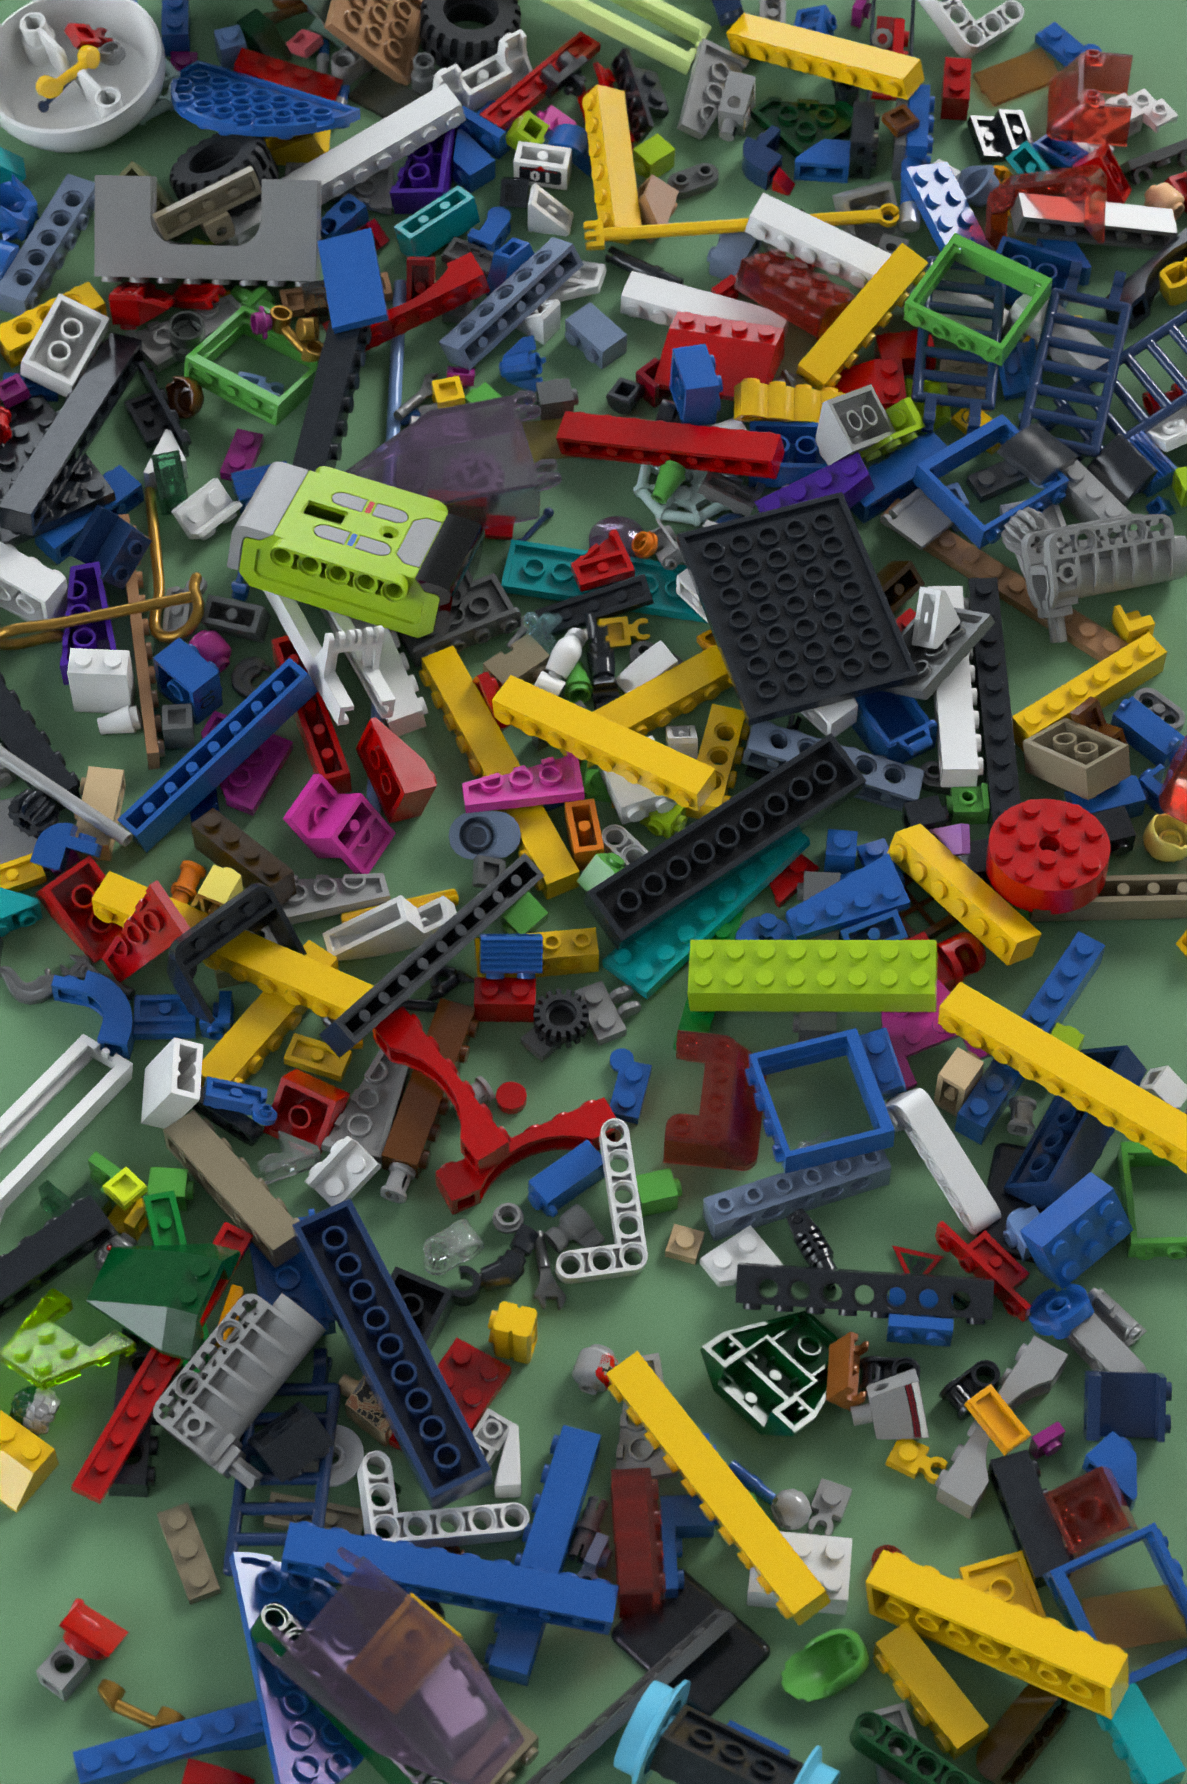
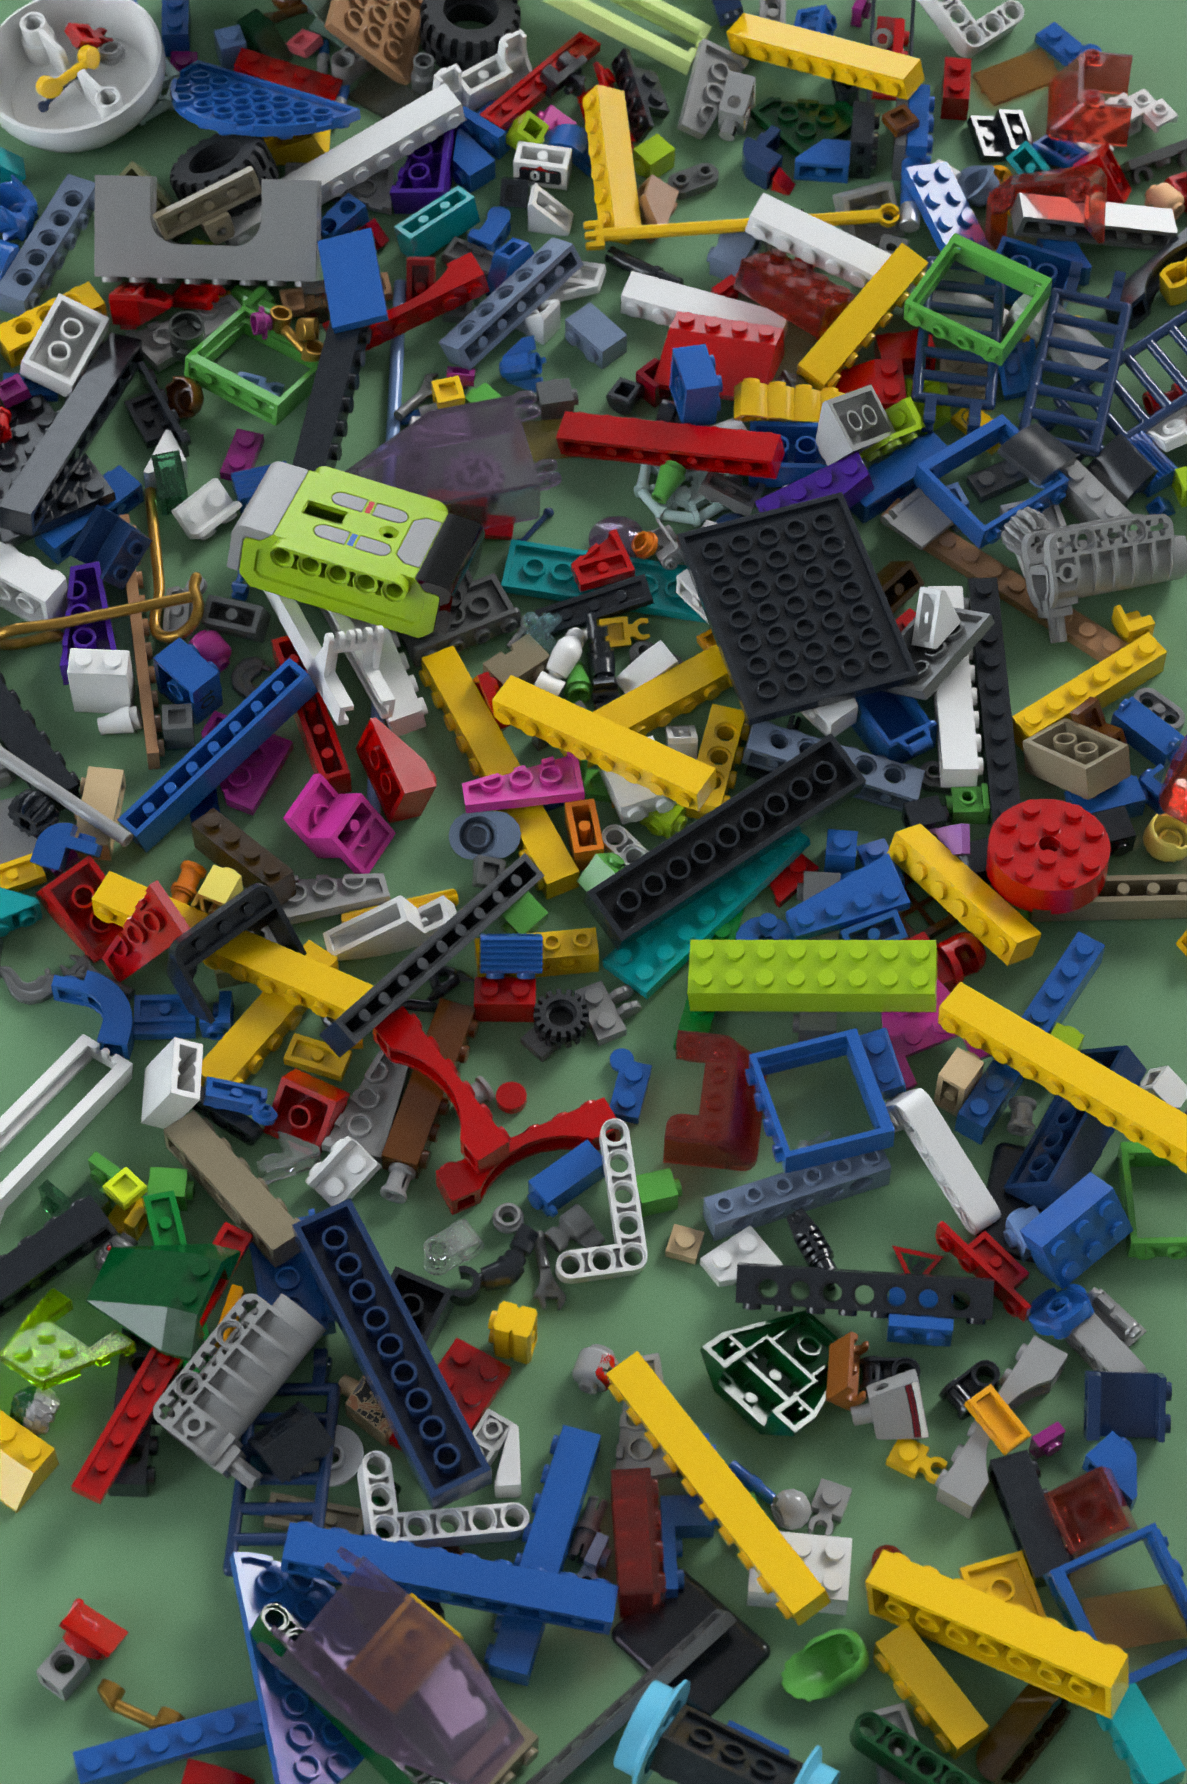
dark tan plate [157,1502,221,1605] -> none

